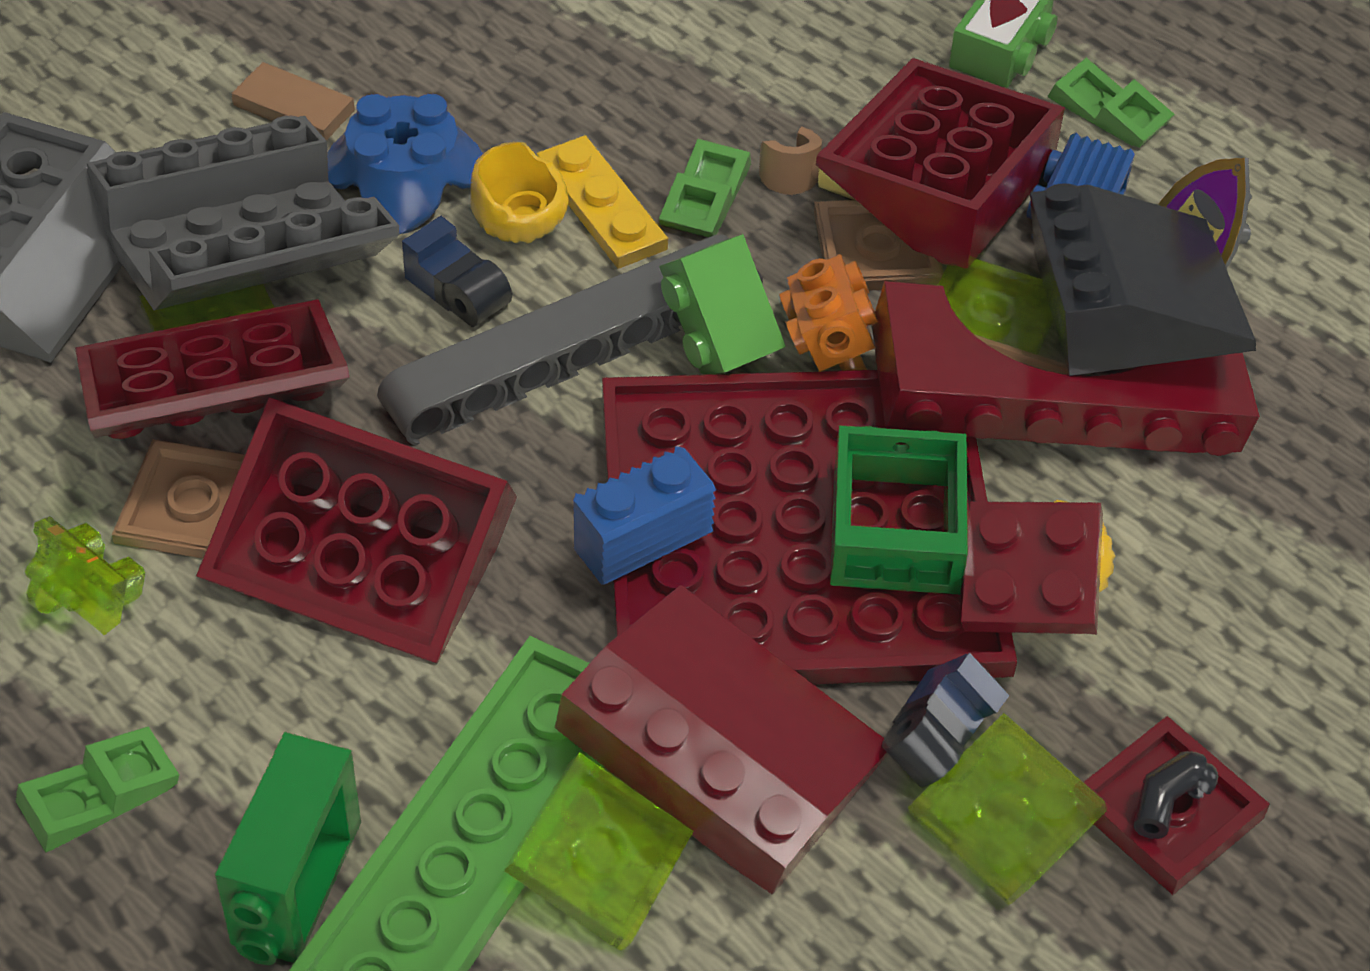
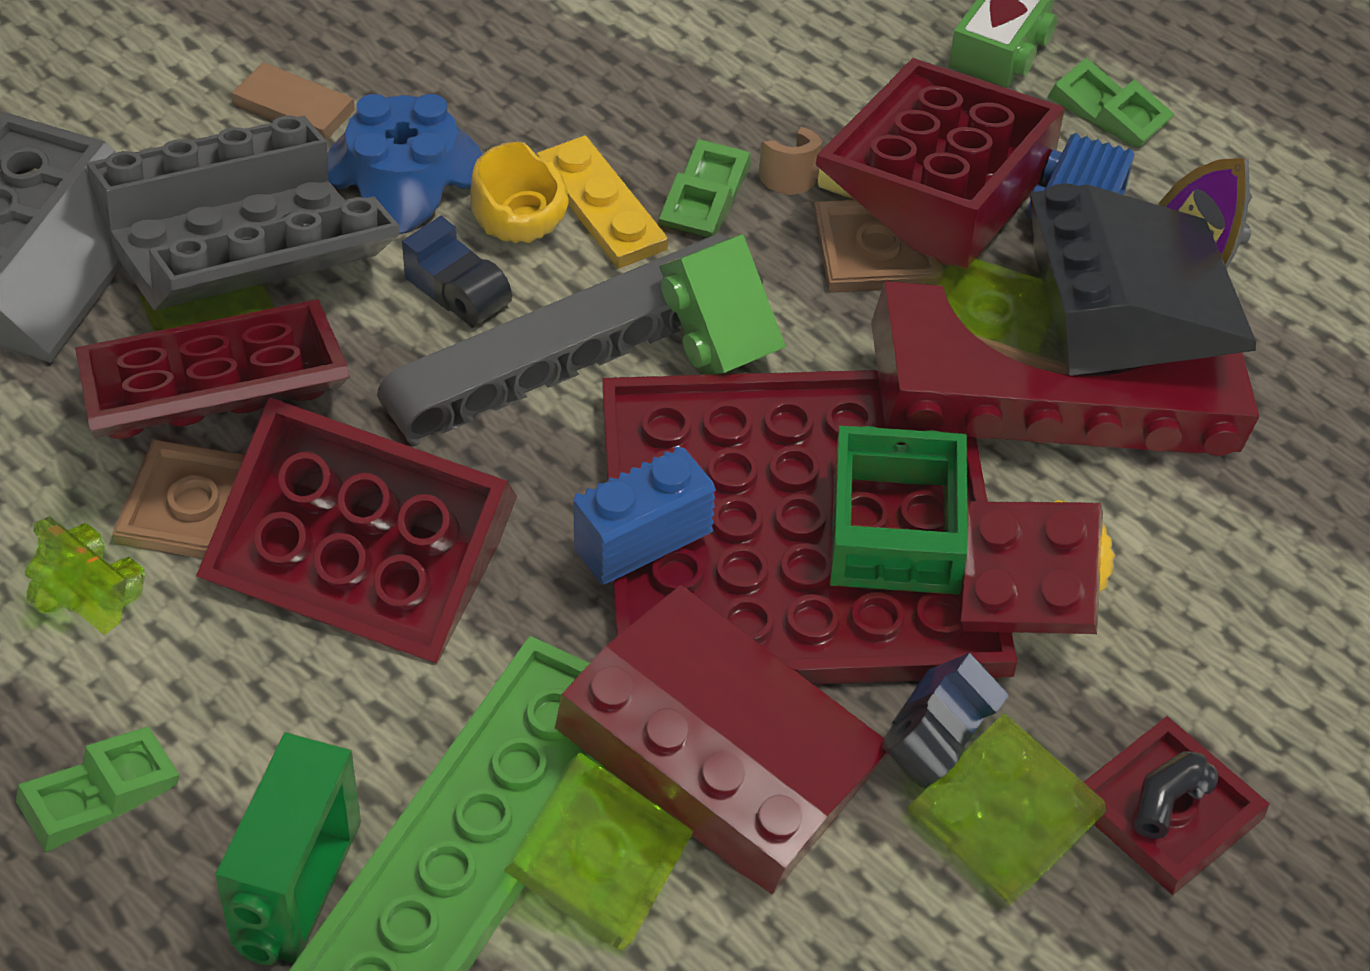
orange brick [779,254,878,372] -> none

